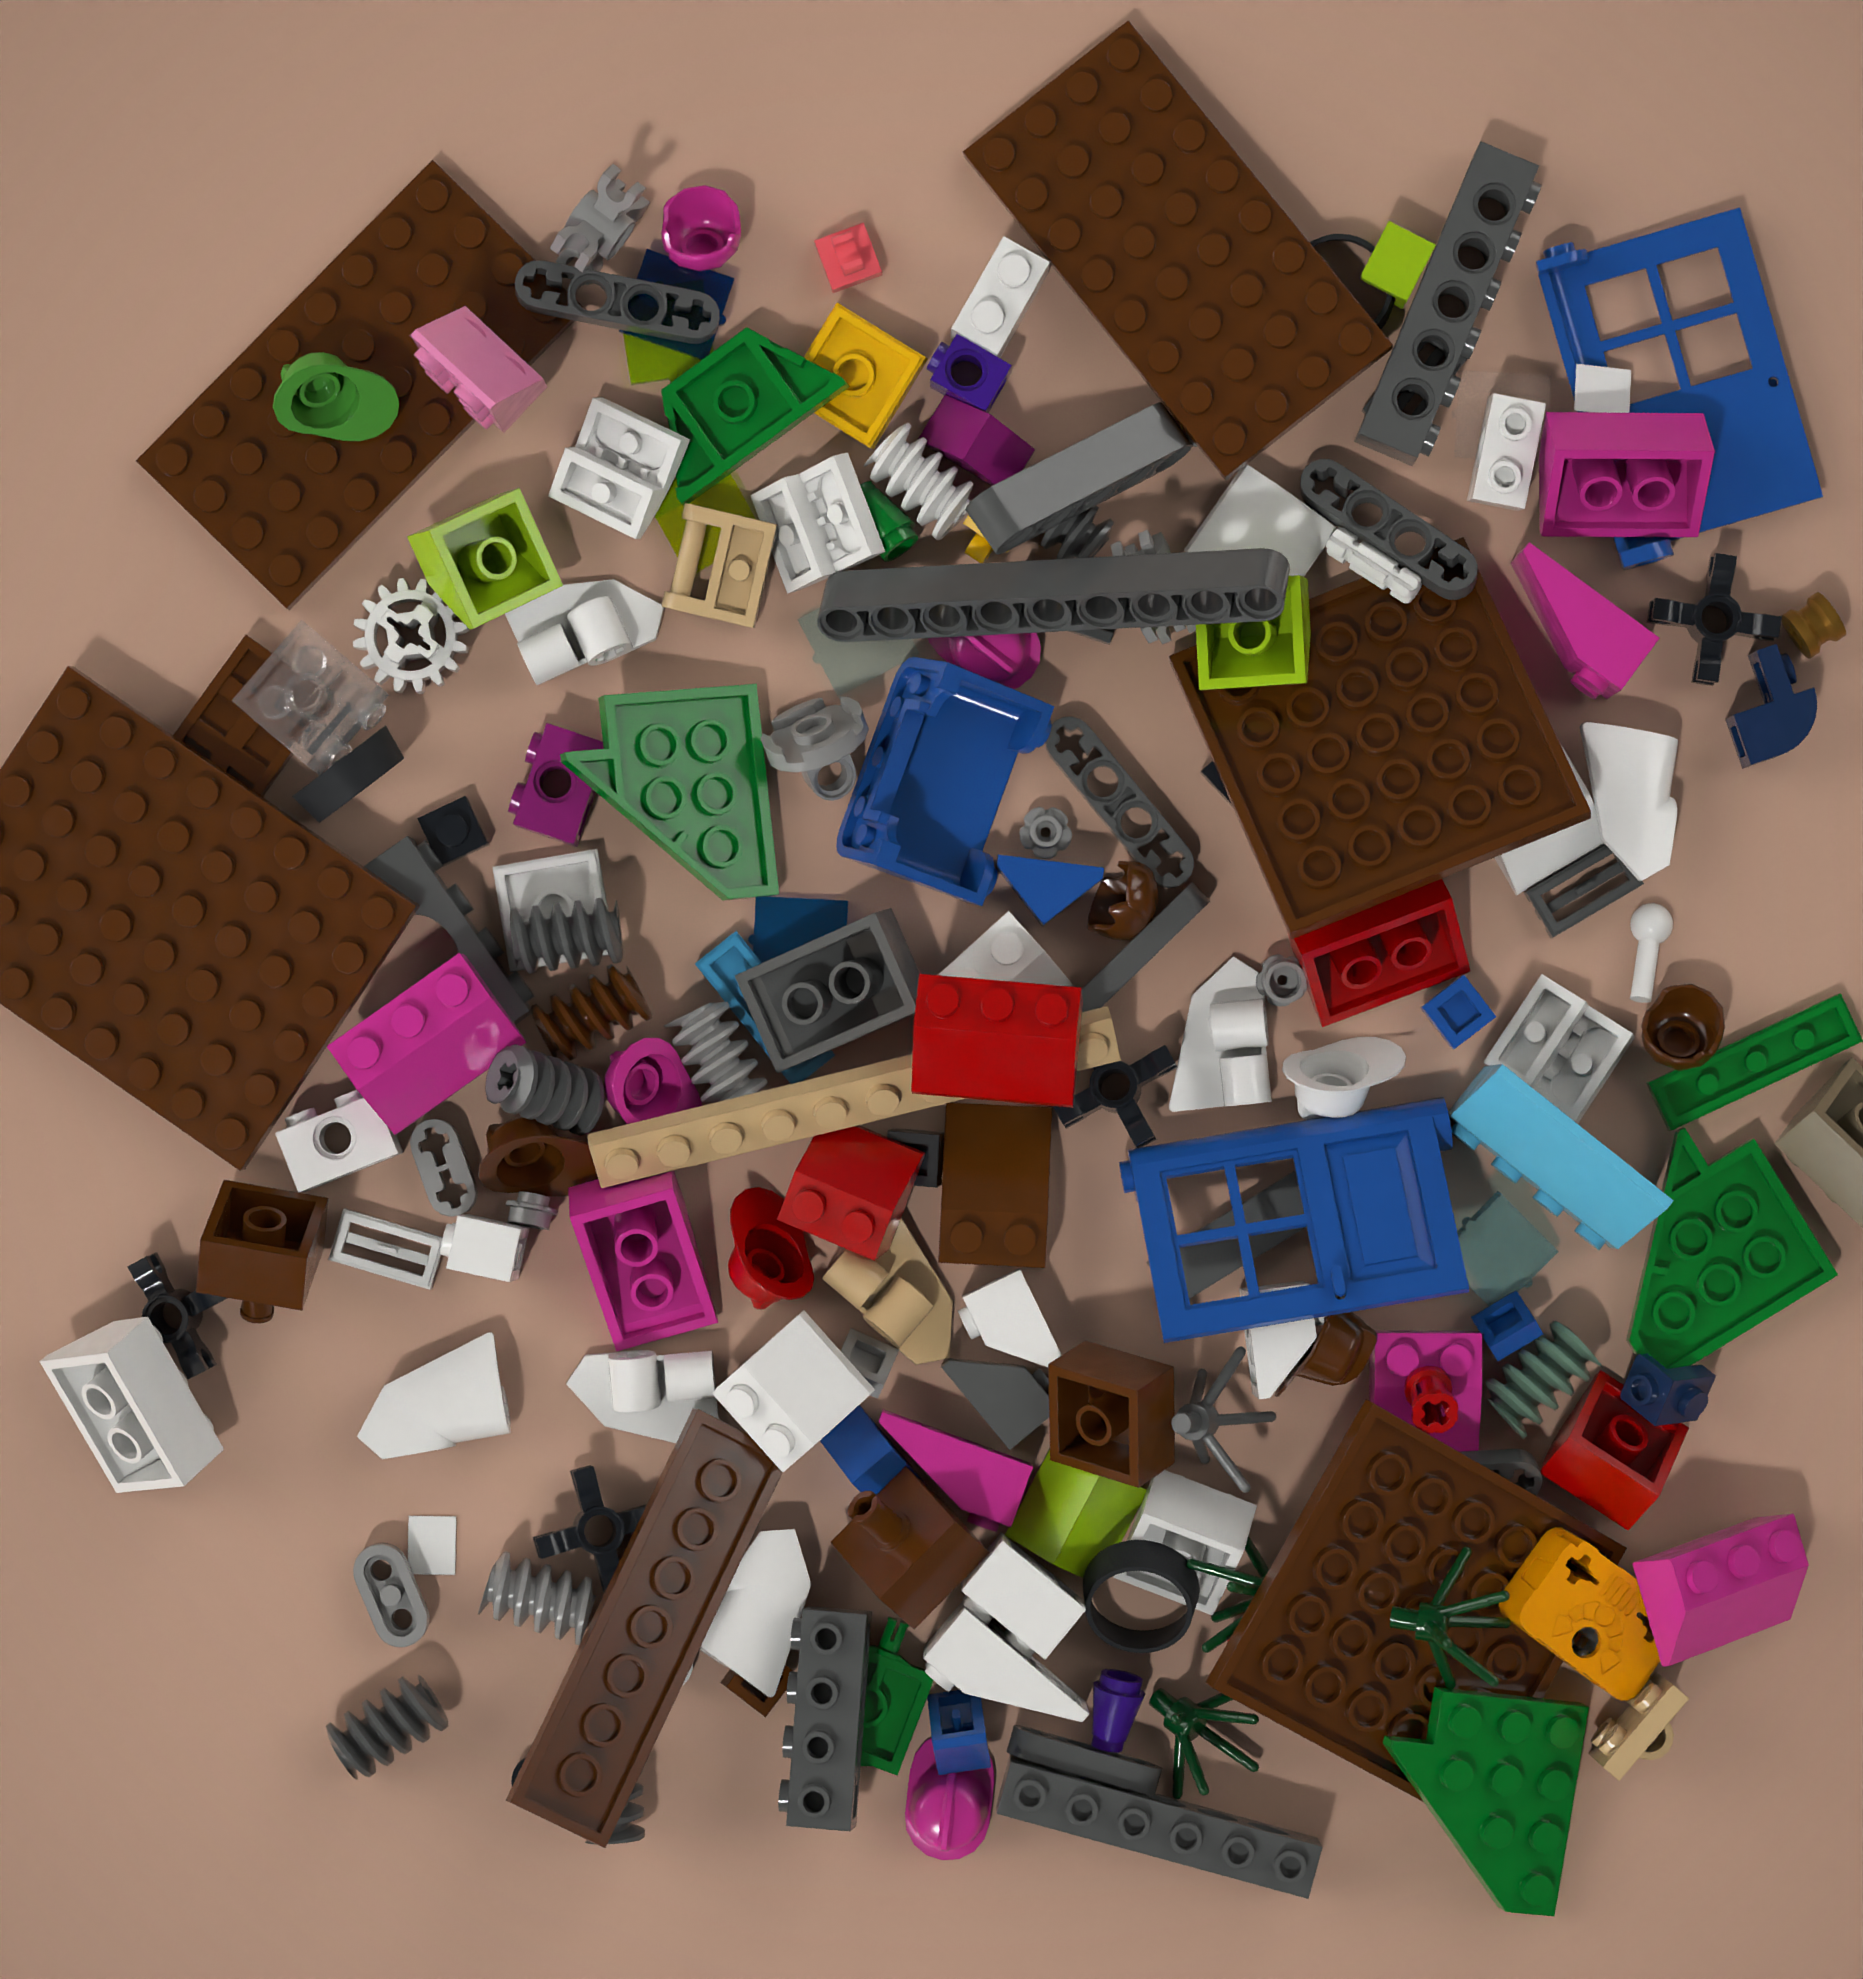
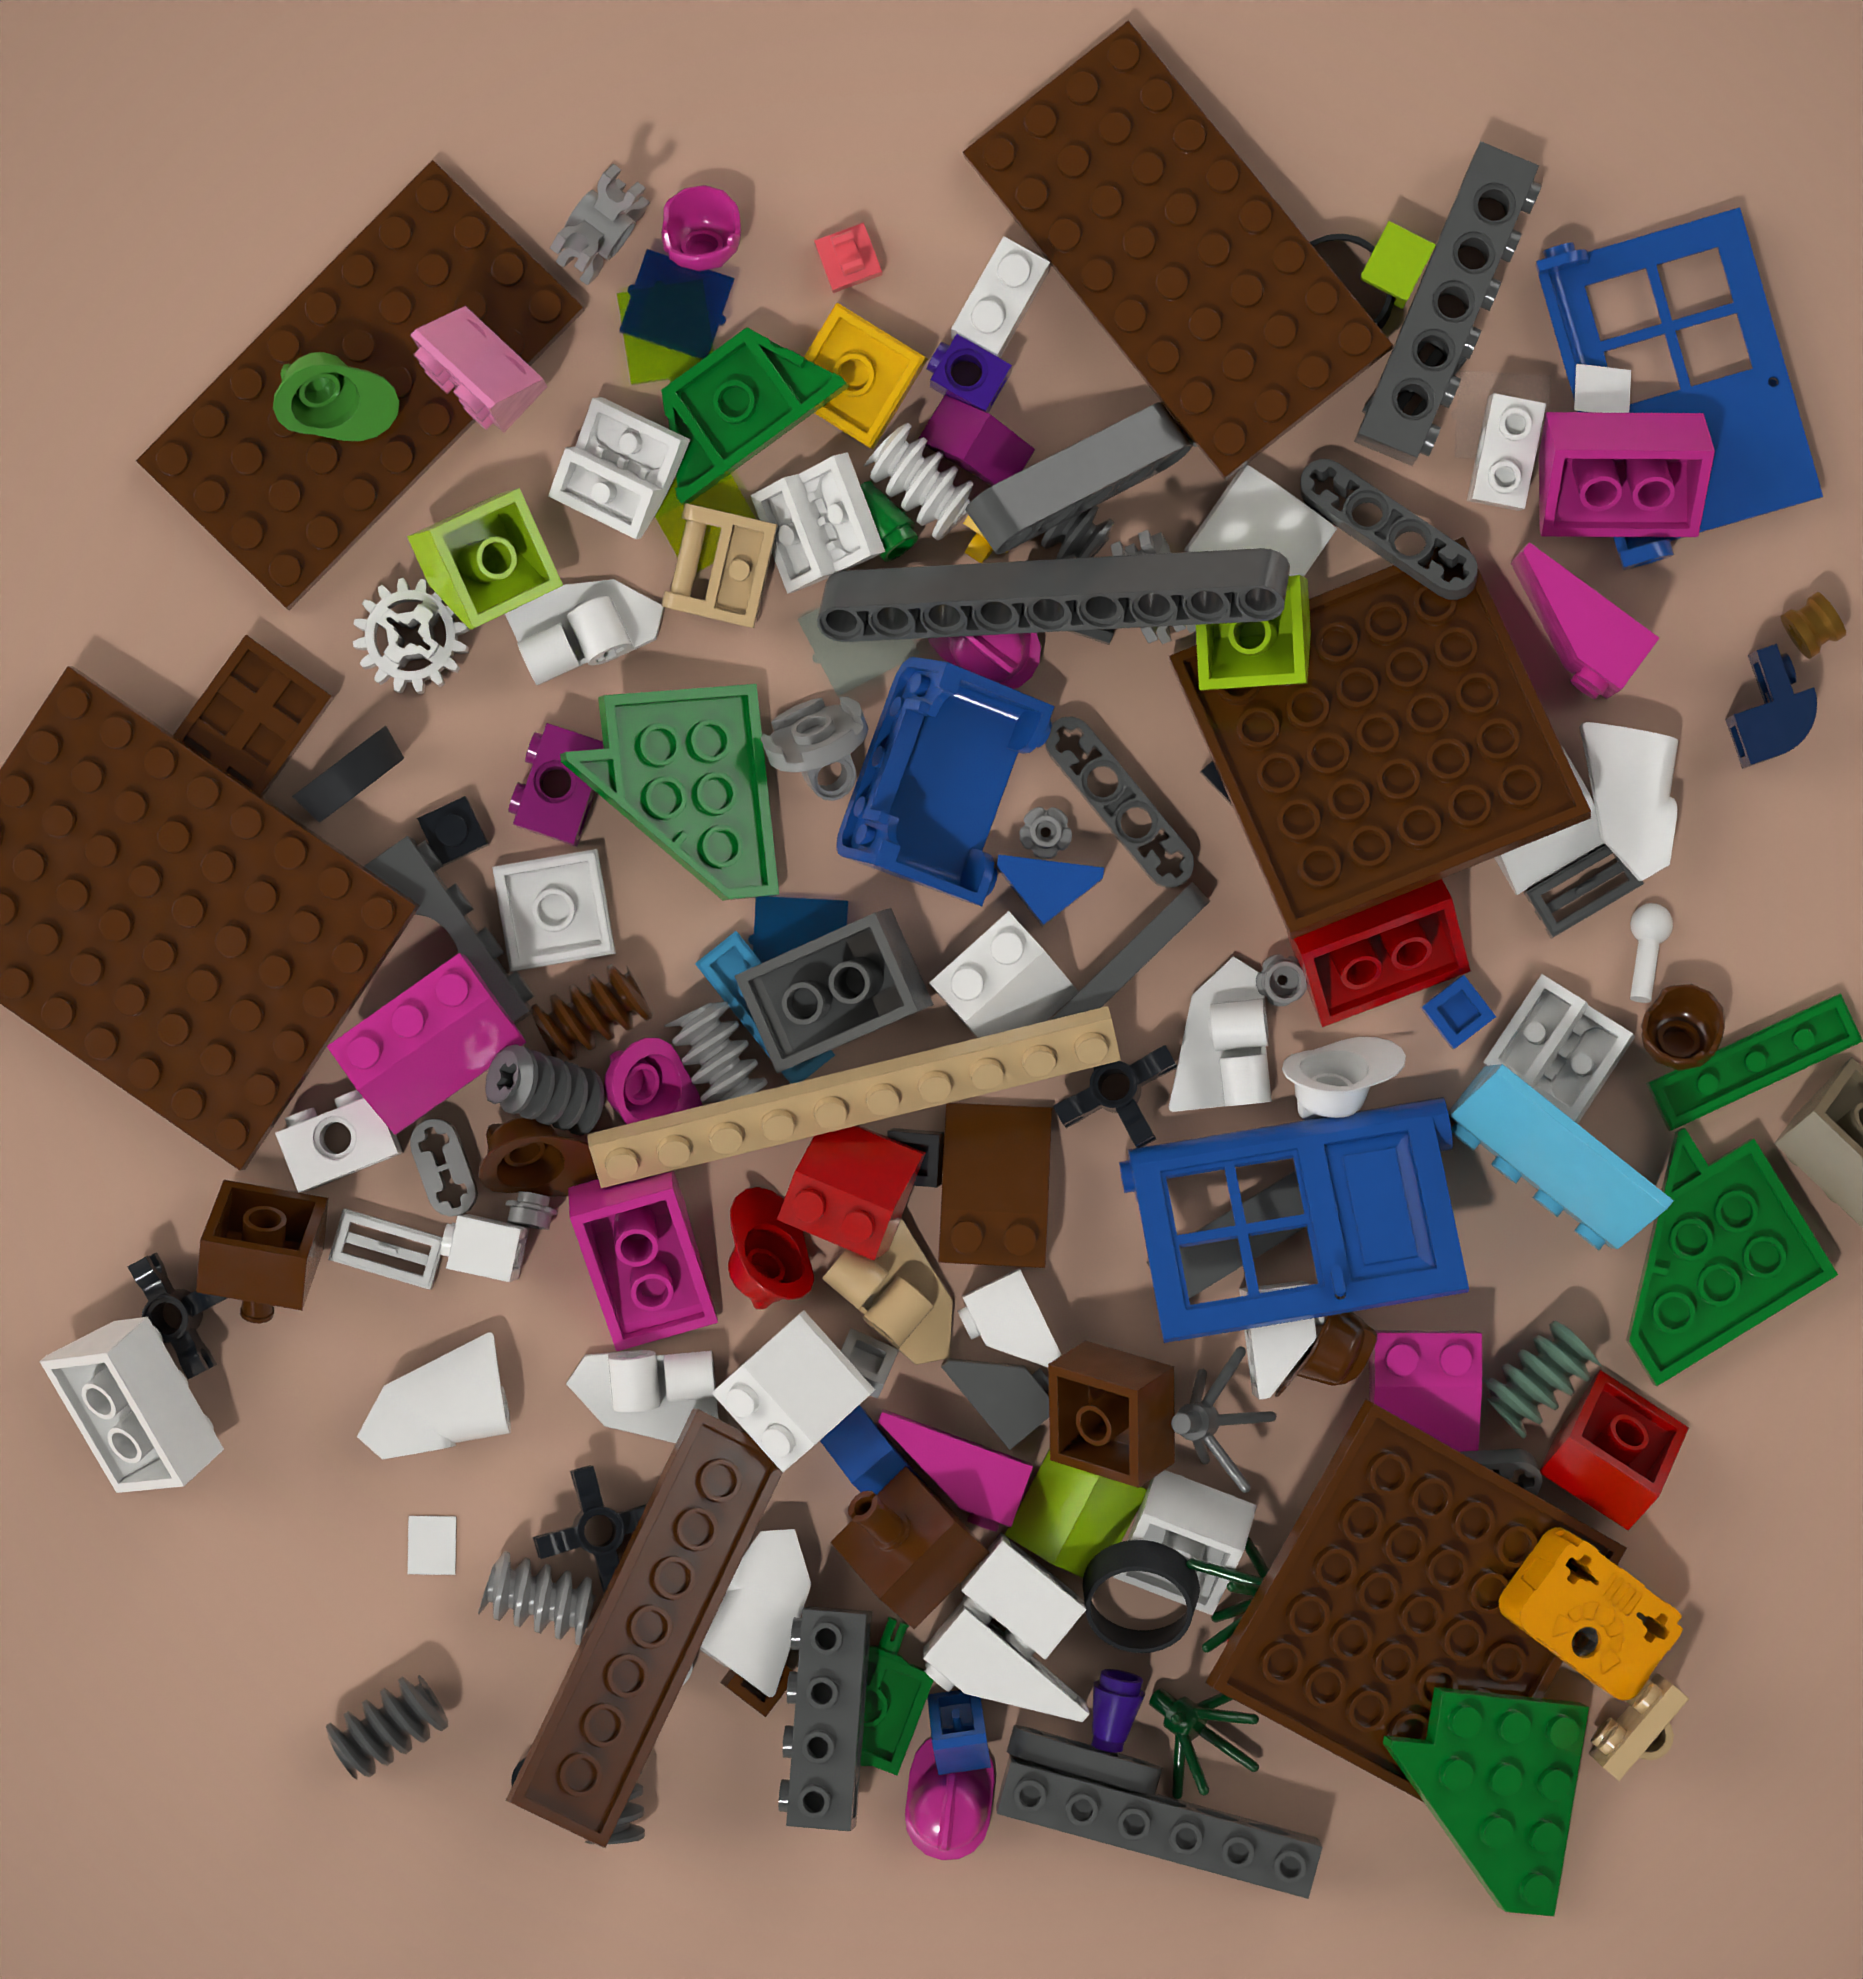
clear plate [232,620,389,776] -> none
light grey plate [353,1543,430,1647] -> none
dark grey piece [510,898,623,974] -> none
dark grey beam [515,260,720,344] -> none
red slope [911,974,1083,1108] -> none
reddish brown hair [1087,861,1159,941] -> none
white axle [1326,527,1422,603] -> none
dark green plant [1390,1546,1511,1690] -> none
red bush [1404,1366,1459,1434] -> none
clear light blue piece [1457,1191,1558,1306] -> none
blue plate [1471,1290,1544,1361] -> none
dark blue bracket [1620,1353,1716,1426] -> none
dark pink slope [1632,1513,1809,1667] -> none
black pin [1647,553,1782,686] -> none

